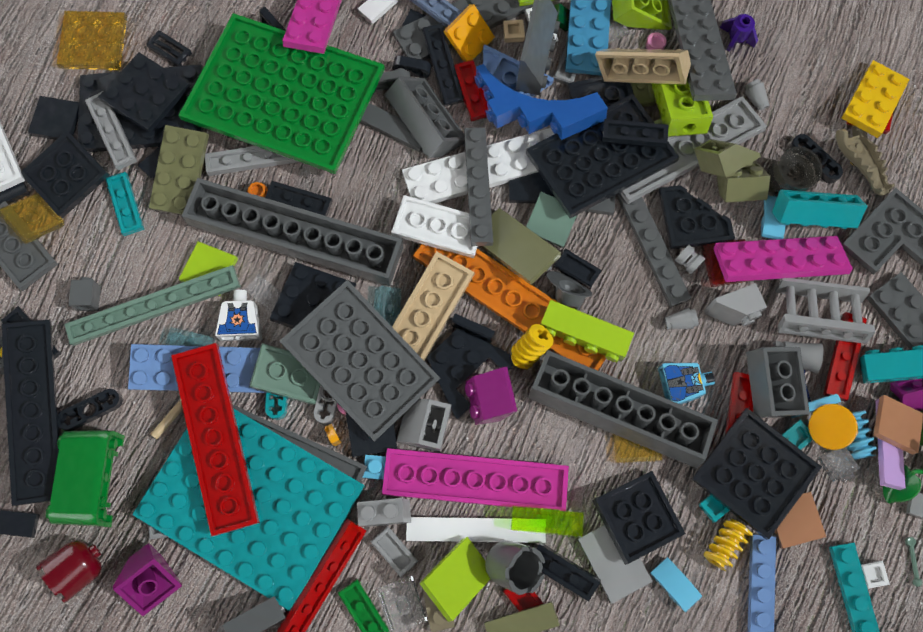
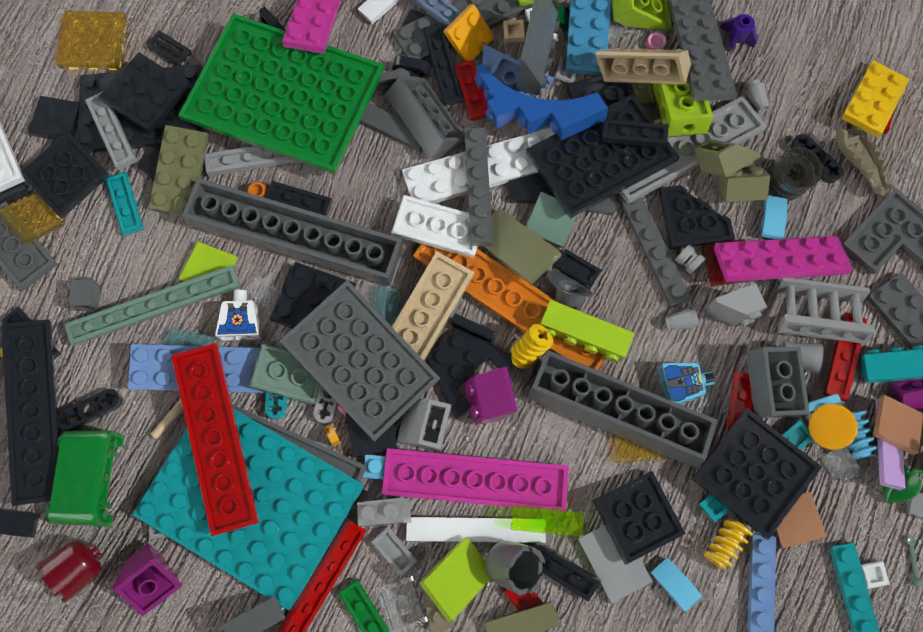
teal brick [772,190,867,229] -> none

